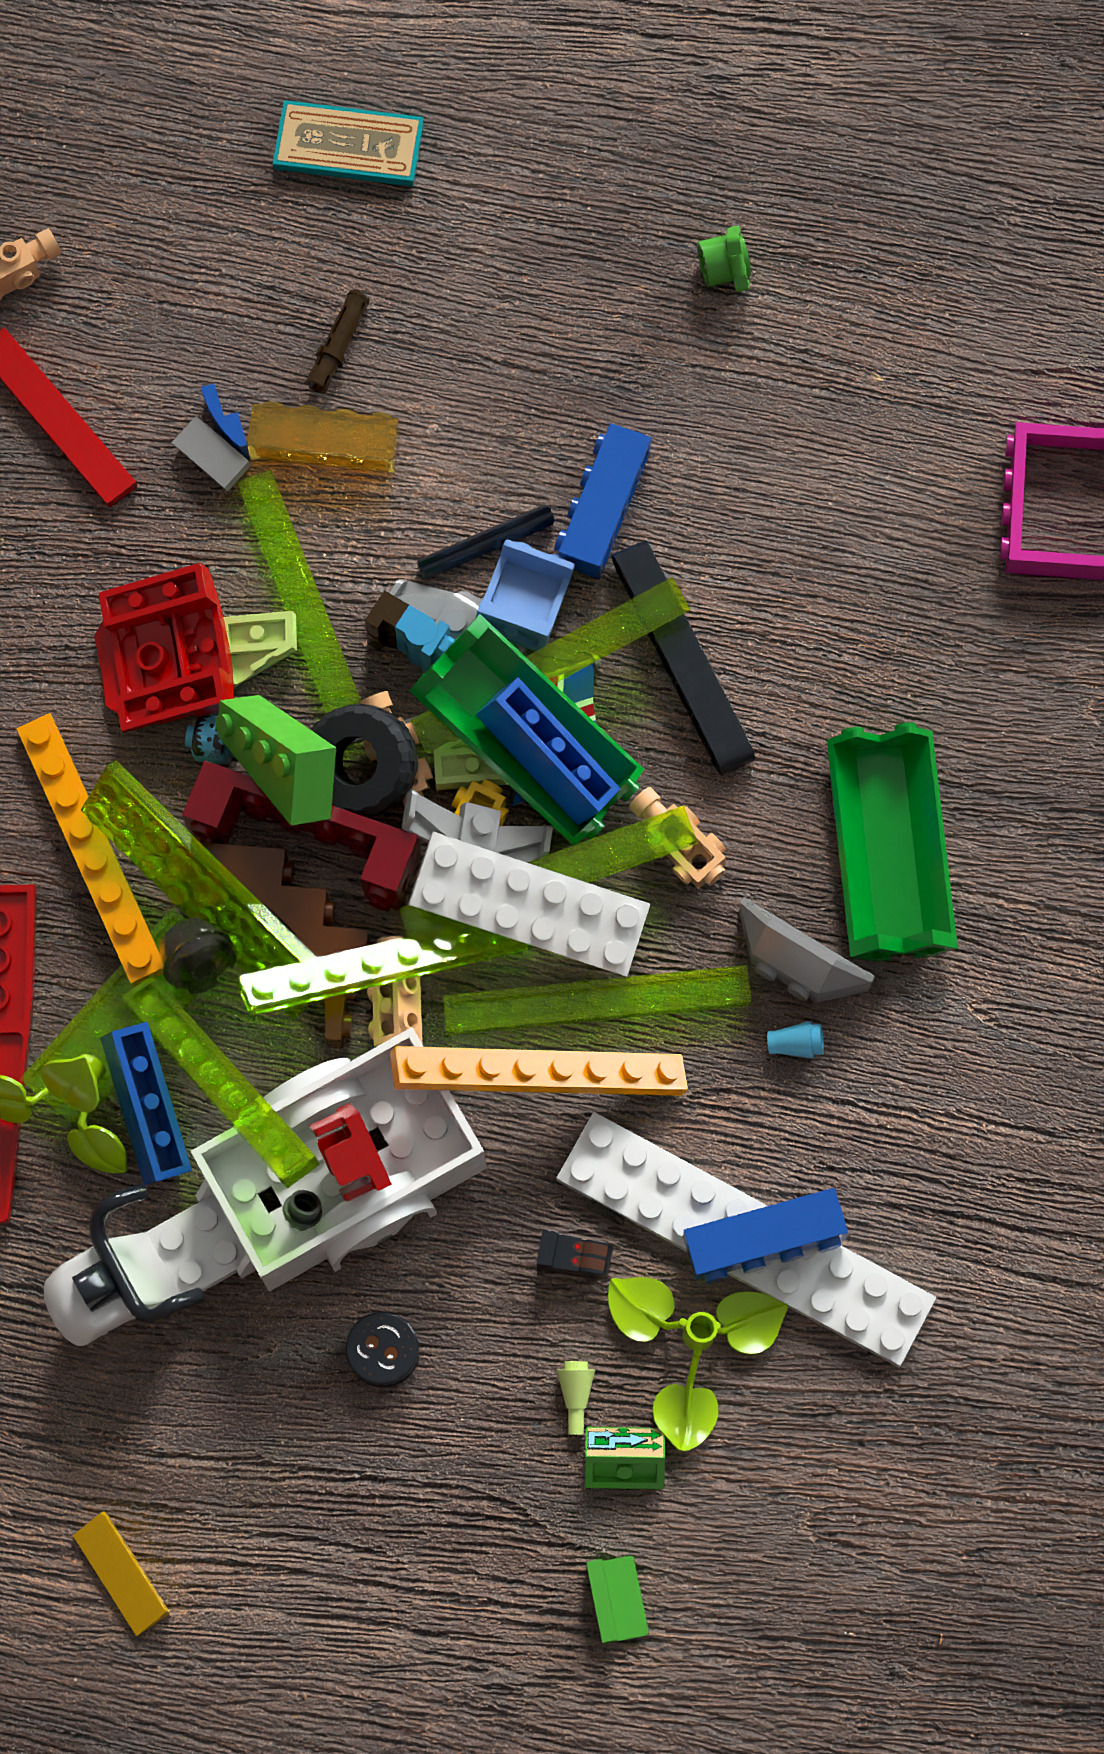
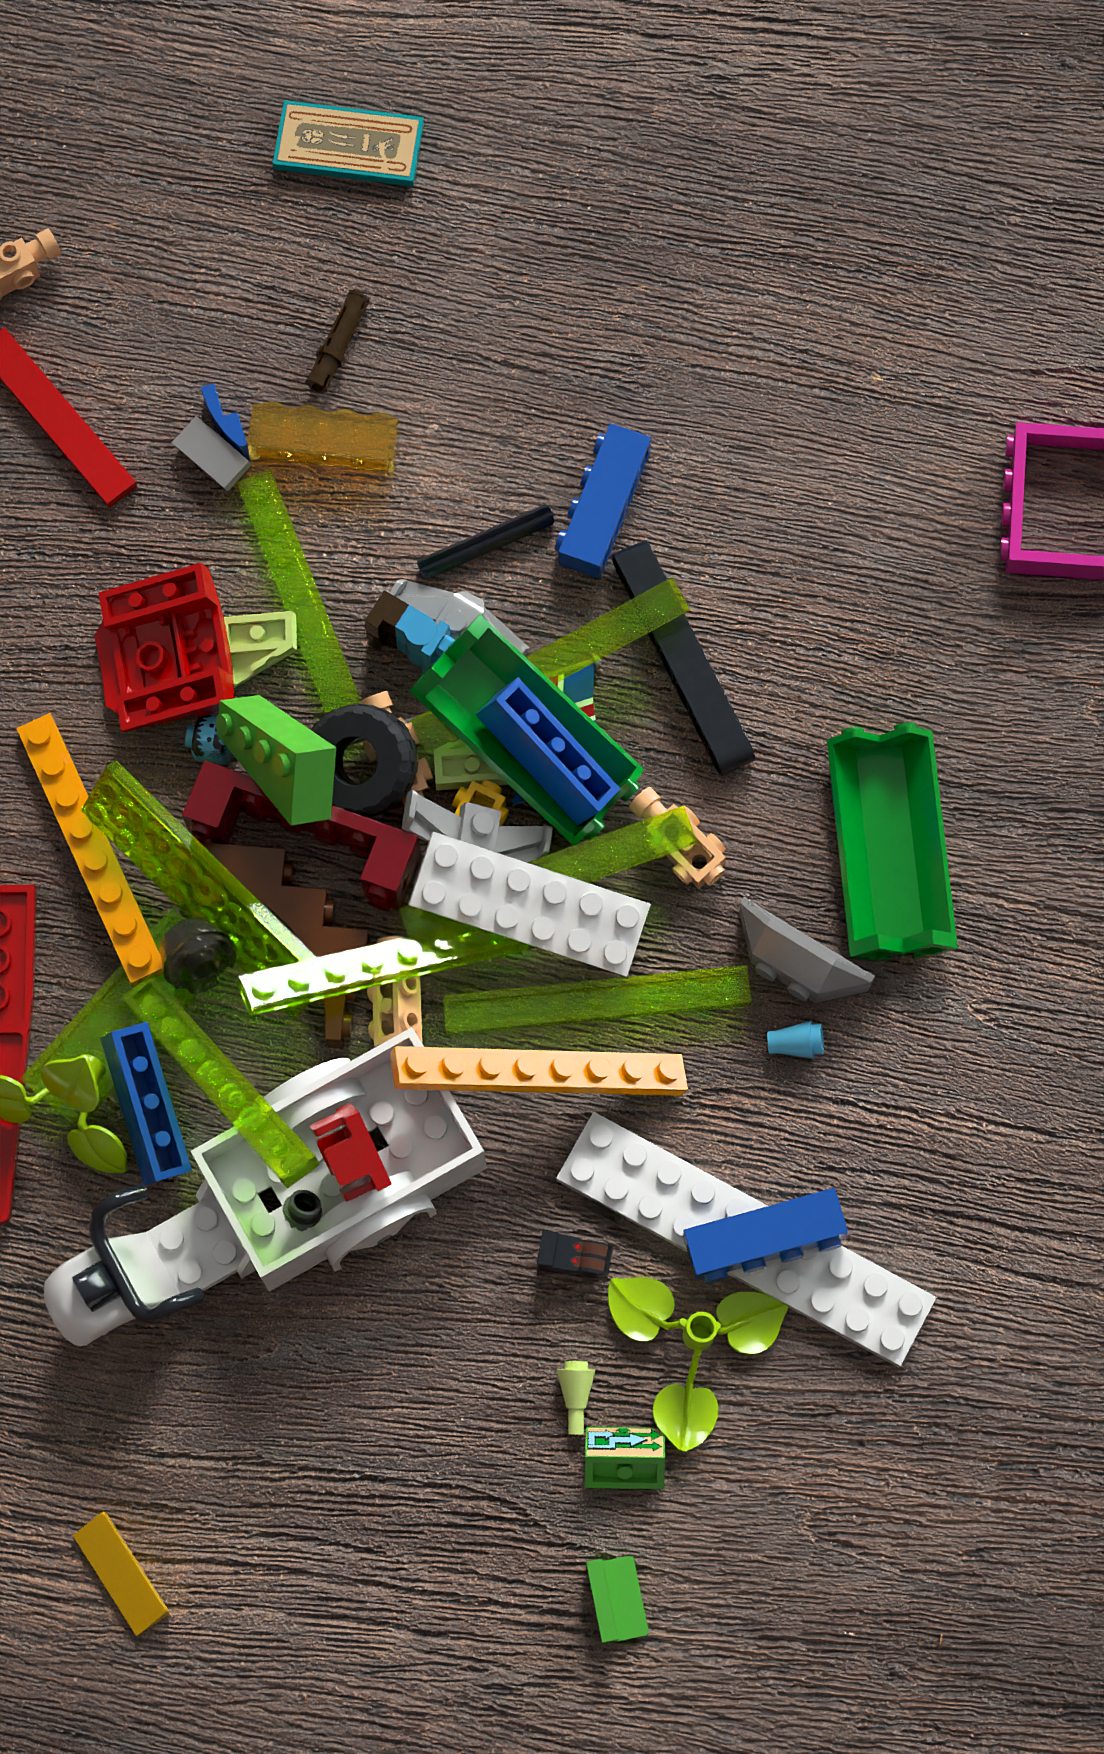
black head [346,1312,420,1388] -> none
medium blue panel [476,540,575,654] -> none
bright green piece [697,226,751,292] -> none

